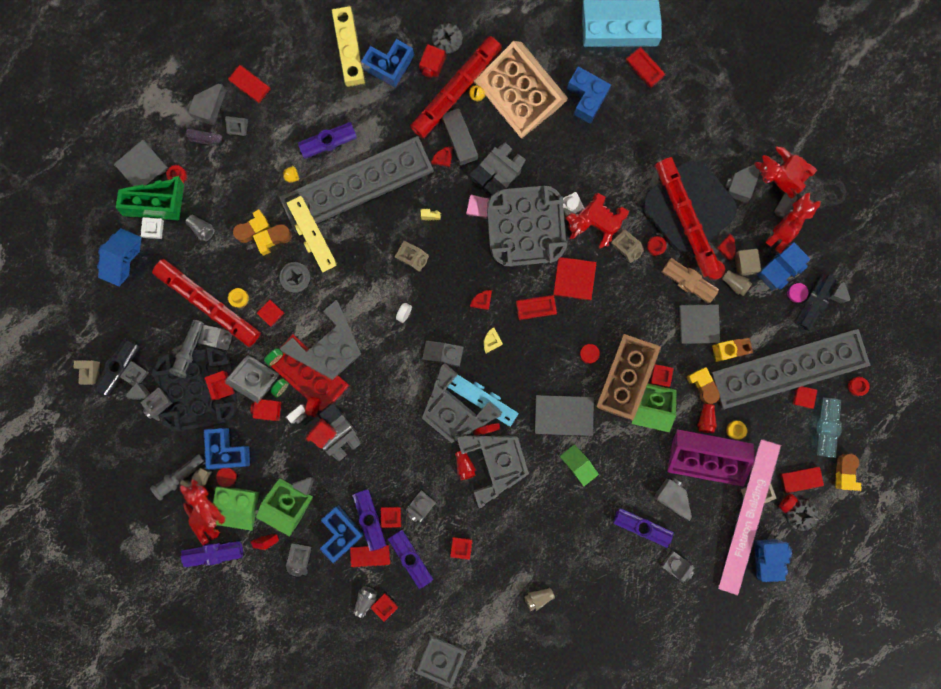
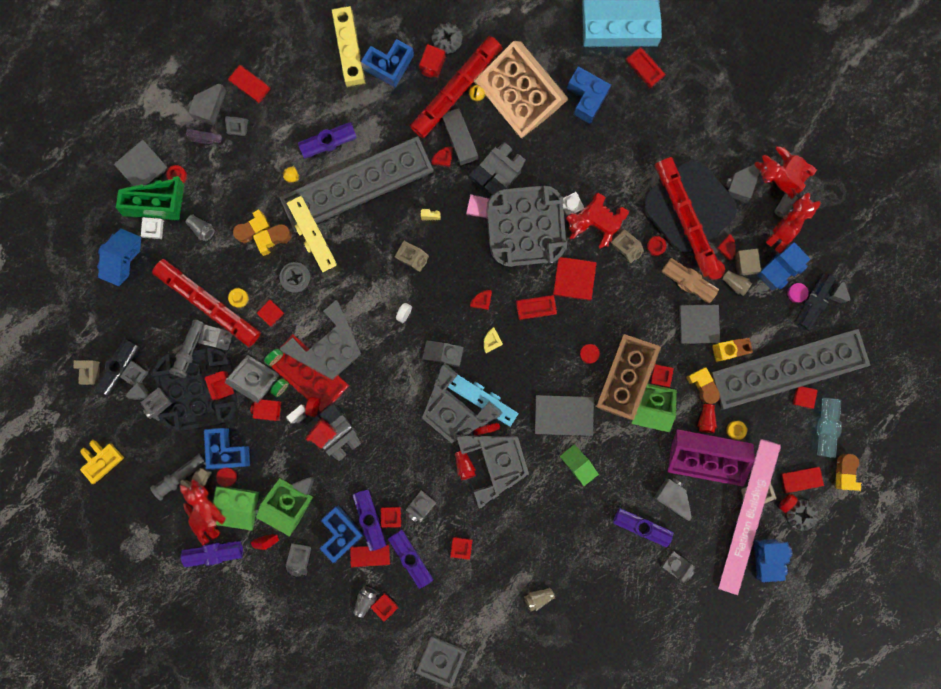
red tile [848,377,869,396] -> none
none -> yellow hinge [80,440,124,484]

